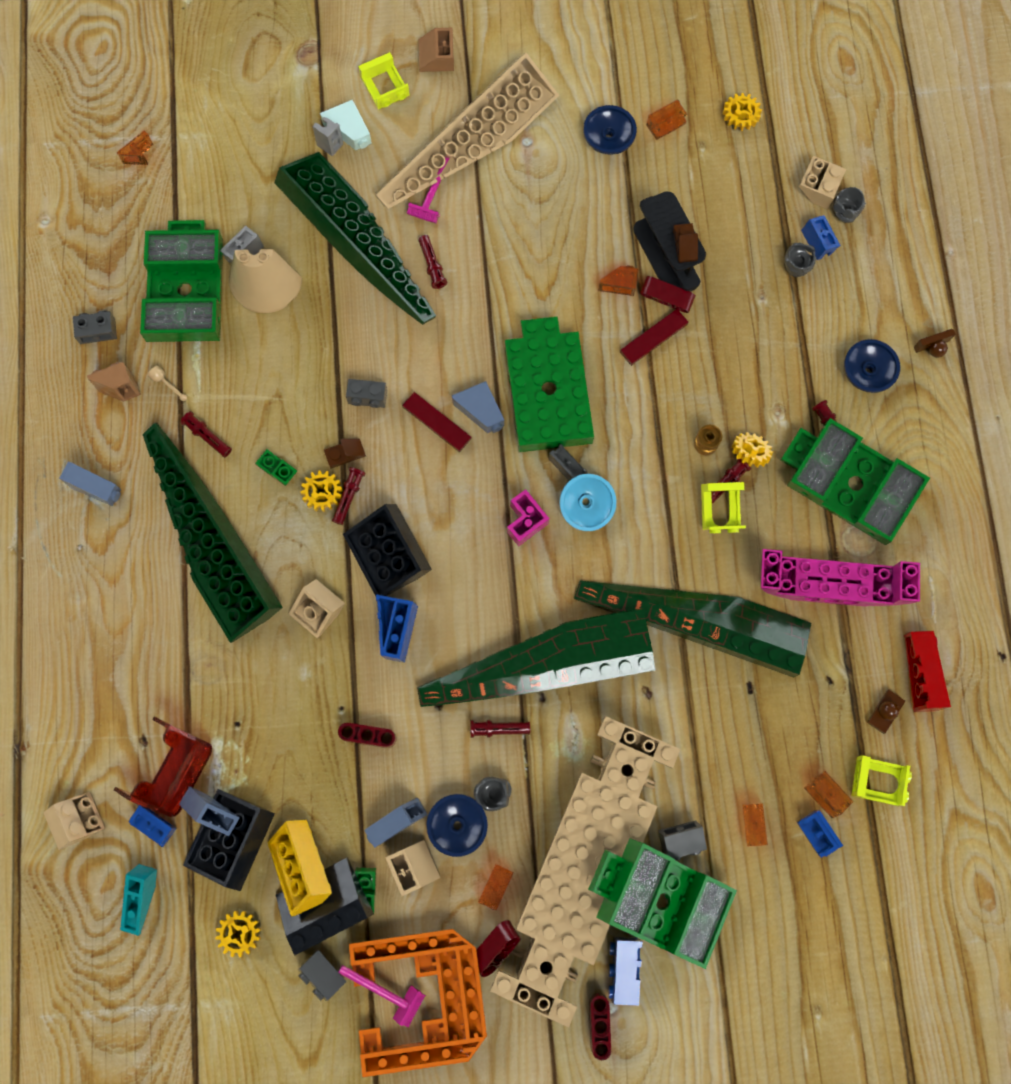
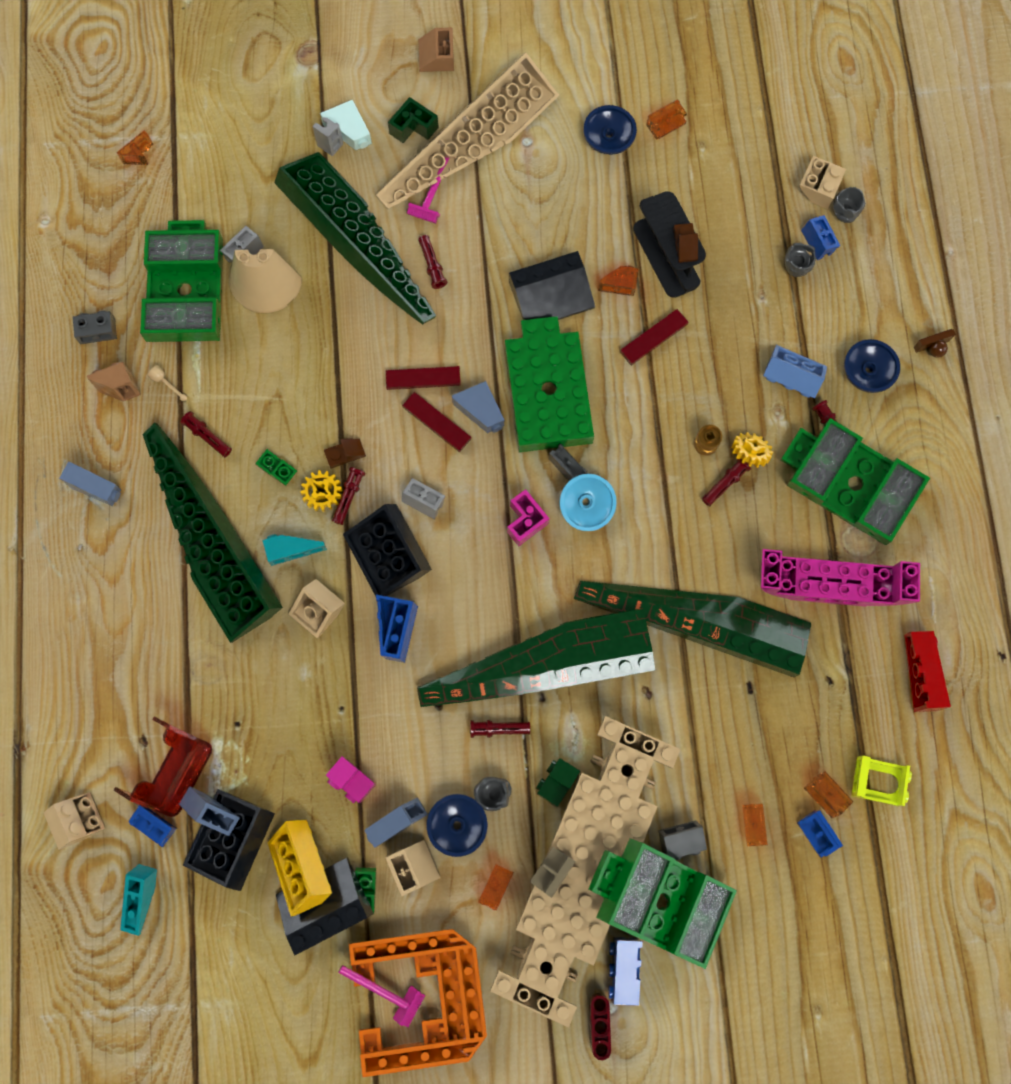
yellow gear [215,910,262,958] -> none
dark grey brick [298,950,346,1001] -> none
dark red beam [338,723,397,748] -> none
dark grey brick [346,379,388,408] -> none
neon yellow panel [358,52,410,110] -> none
dark red beam [476,920,521,977] -> none
dark red beam [640,276,696,313] -> none
neon yellow panel [701,482,746,533] -> none
yellow gear [722,93,762,131] -> none
reddish brown tile [867,690,905,734] -> none
none -> teal slope [262,534,327,566]
none -> dark pink brick [326,756,376,803]
none -> dark red tile [386,366,461,390]
none -> dark green brick [388,97,439,143]
none -> light grey hinge [402,478,445,520]
none -> black slope [509,251,595,320]
none -> dark tan panel [530,847,576,898]
none -> dark green brick [536,758,580,807]
none -> medium blue slope [763,345,827,398]

